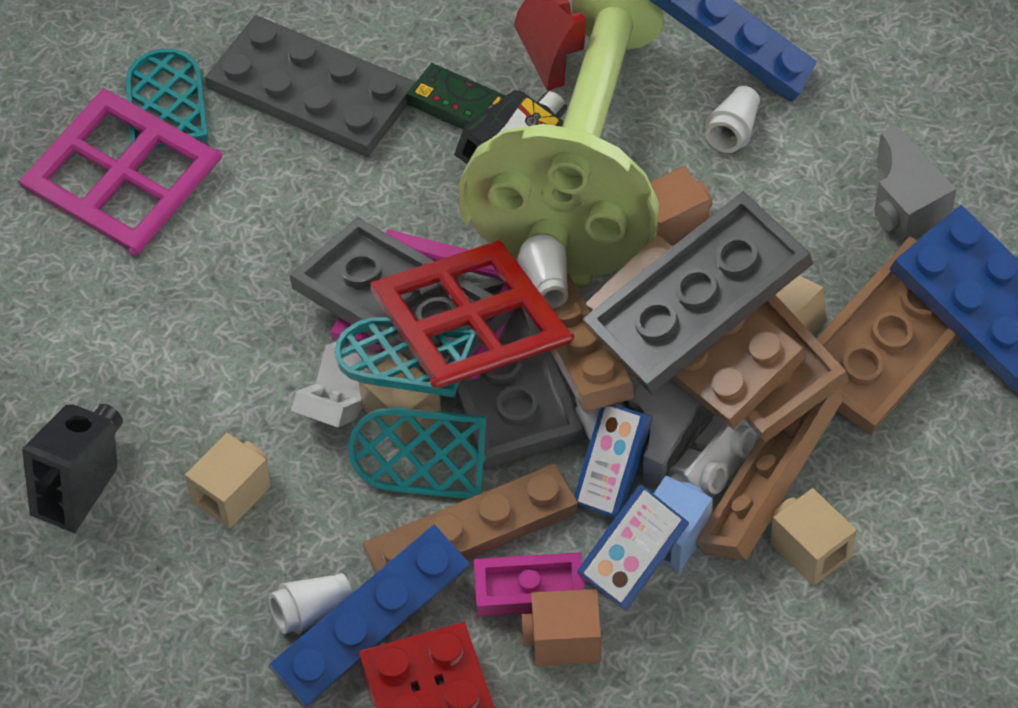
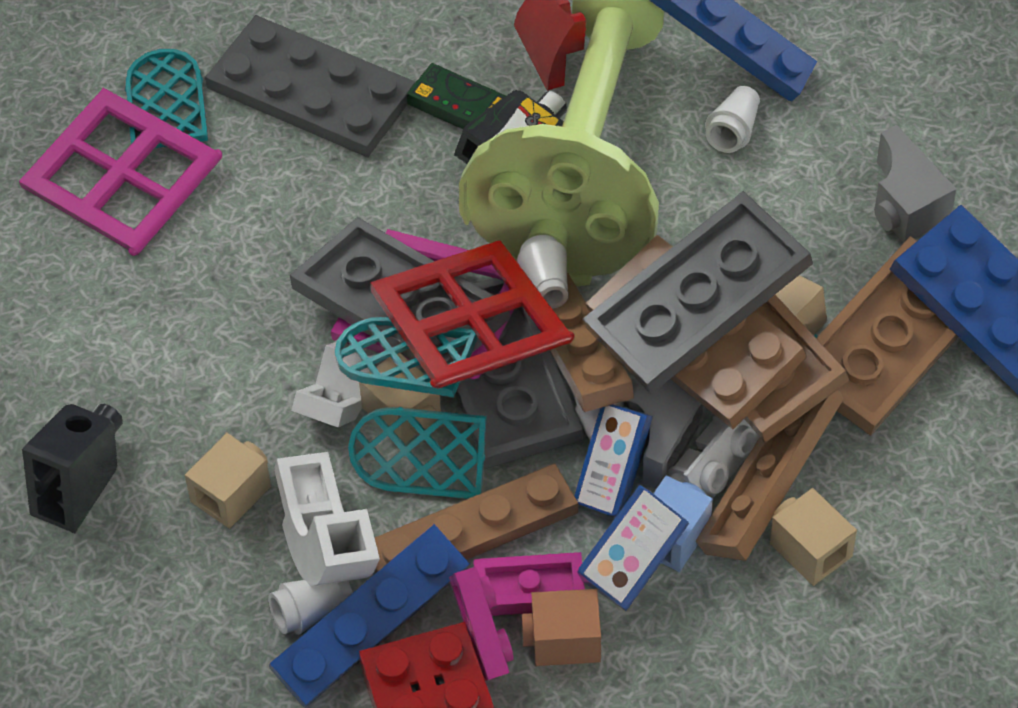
nougat brick [650,166,713,246] -> none
none -> white arch [274,452,380,586]
none -> dark pink plate [449,567,514,681]

